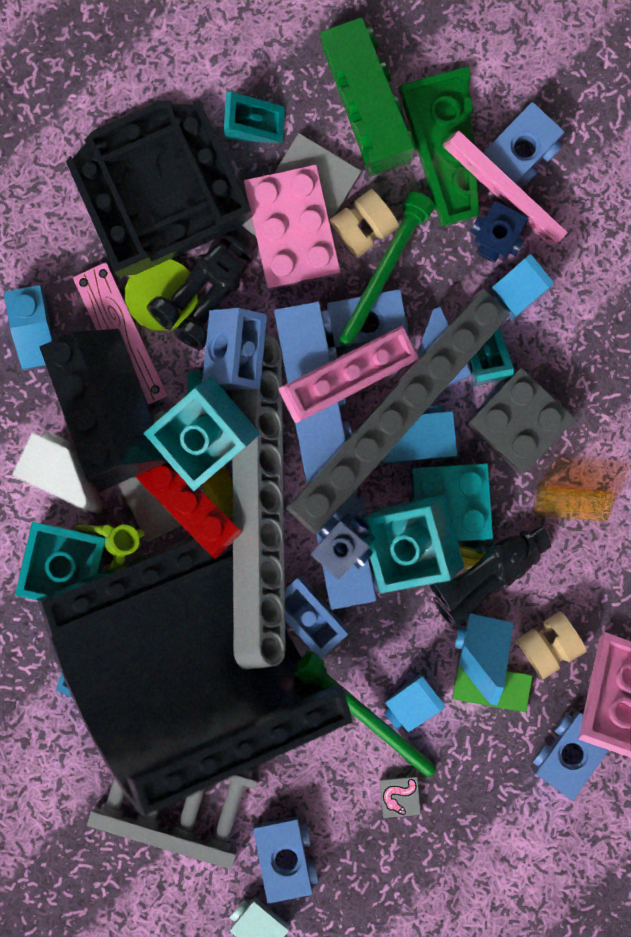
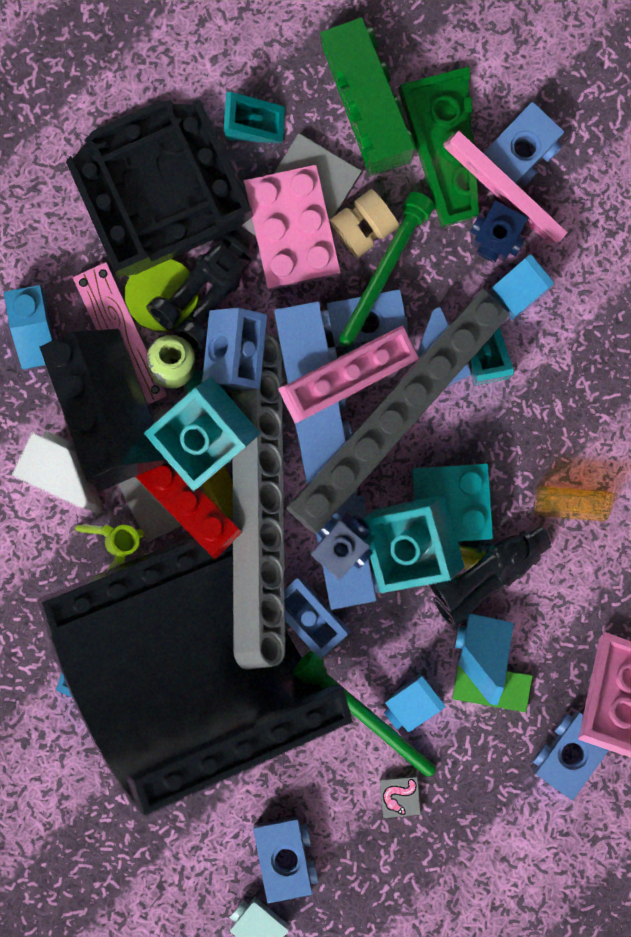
teal brick [15,522,107,600] -> none
light grey fence [87,769,258,870] -> none
dark azure slope [381,406,457,465] -> none
dark grey brick [467,368,576,476] -> none
tan wheel [516,611,587,680] -> none
none -> yellowish green head [147,335,196,388]

